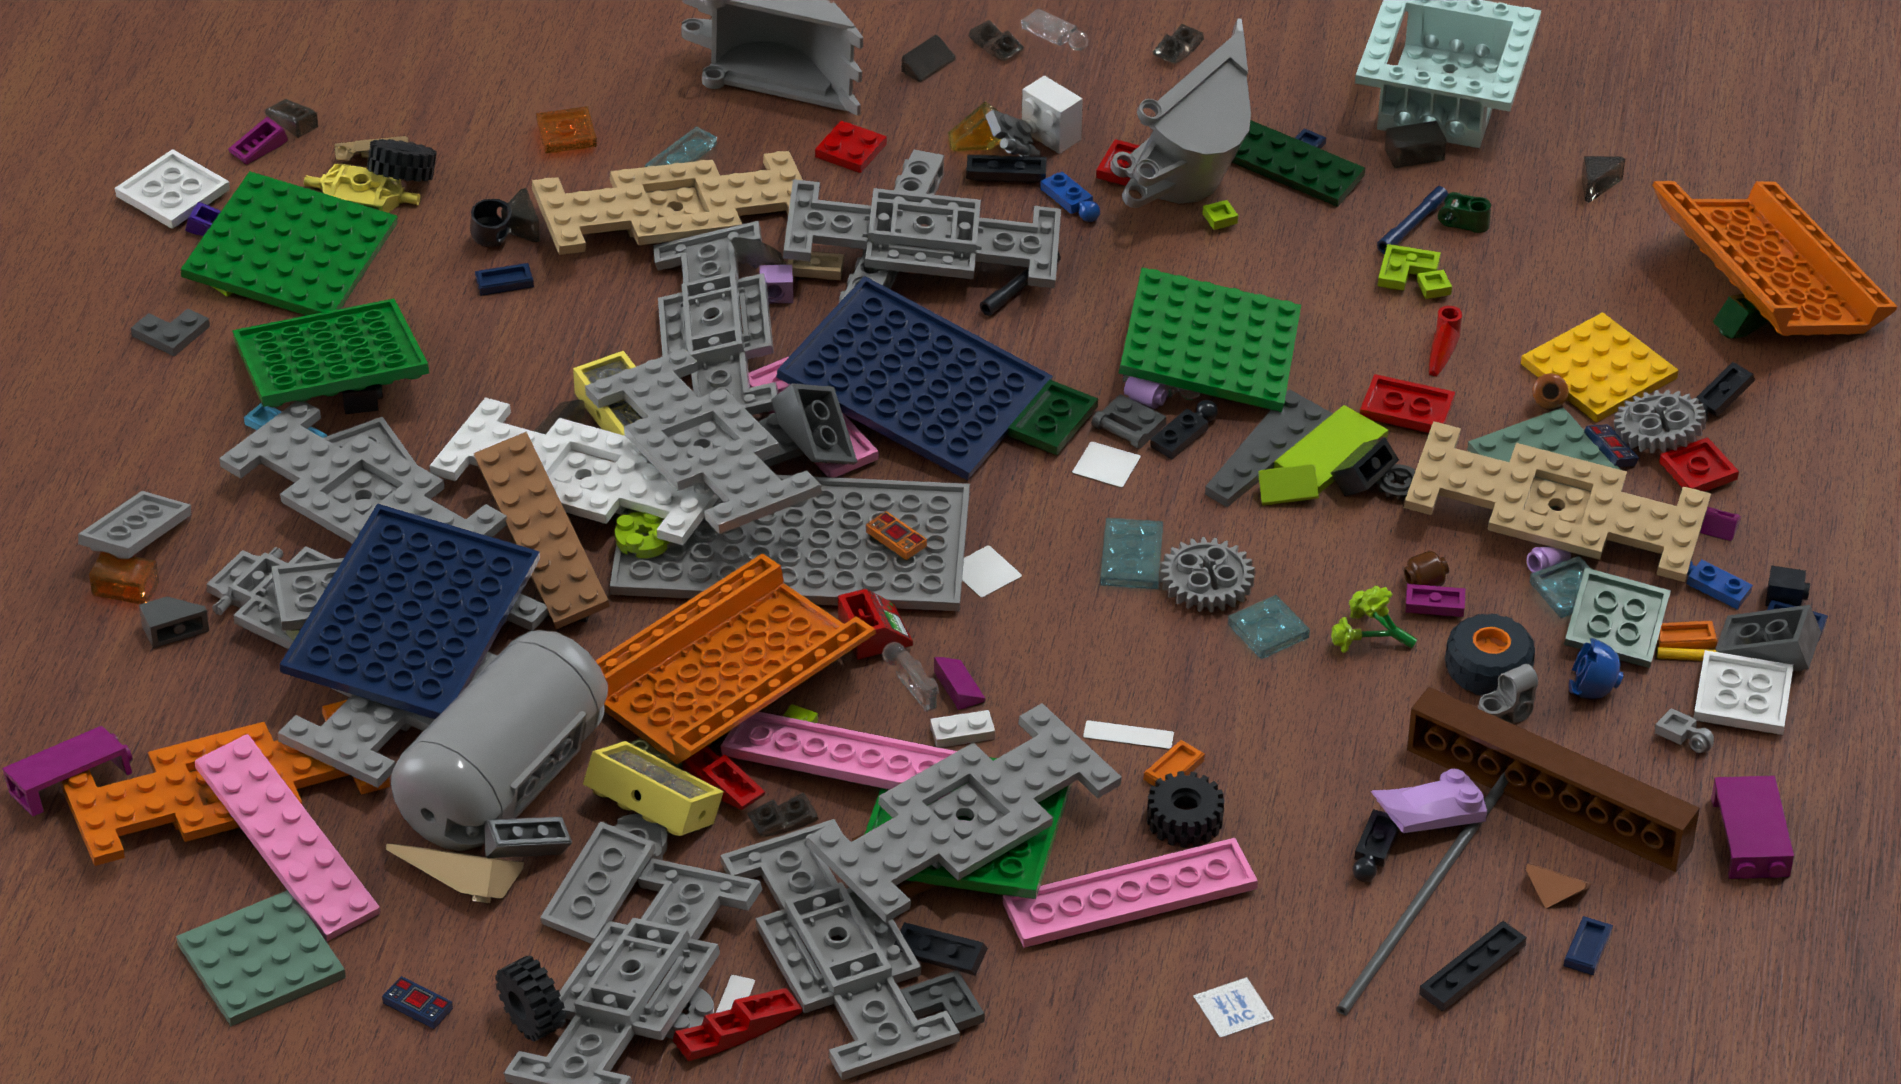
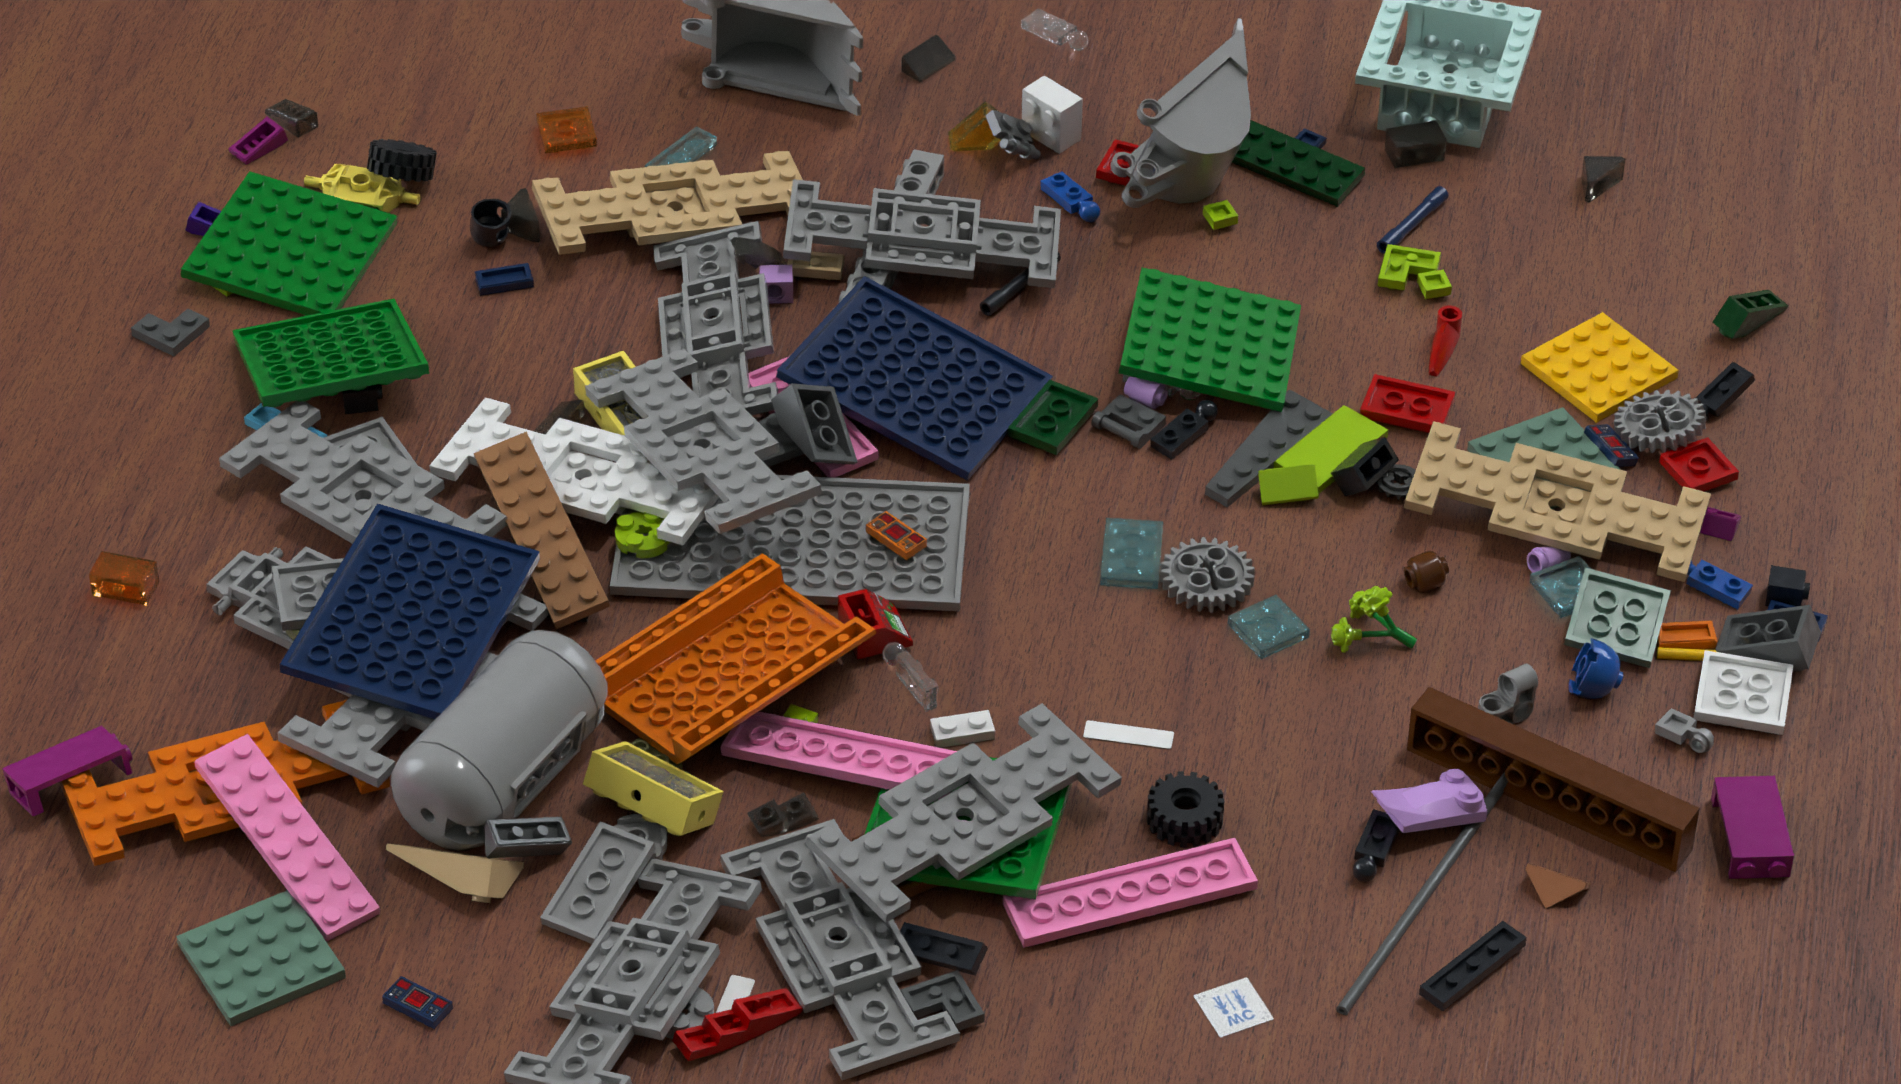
light grey plate [78,491,191,559] -> none
white plate [115,149,230,229] -> none
dark grey slope [139,596,209,648] -> none
tan hinge [335,136,408,161] -> none
black tyre [495,955,566,1041] -> none
red slope [681,746,765,810] -> none
red plate [815,120,887,173] -> none
magenta slope [934,657,986,710] -> none
white sticker [962,546,1022,597] -> none
black plate [966,154,1047,182] -> none
clear smoke slope [968,20,1024,61] -> none
white sticker [1072,442,1141,487] -> none
orange tile [1143,740,1205,786] -> none
clear smoke slope [1153,24,1204,64] -> none
magenta plate [1405,584,1466,617] -> none
dark green piece [1437,192,1491,233] -> none
black wheel [1445,613,1535,696] -> none
dark orange head [1532,373,1569,409] -> none
dark blue tile [1564,916,1613,976] -> none
orange slope [1652,181,1898,336] -> none

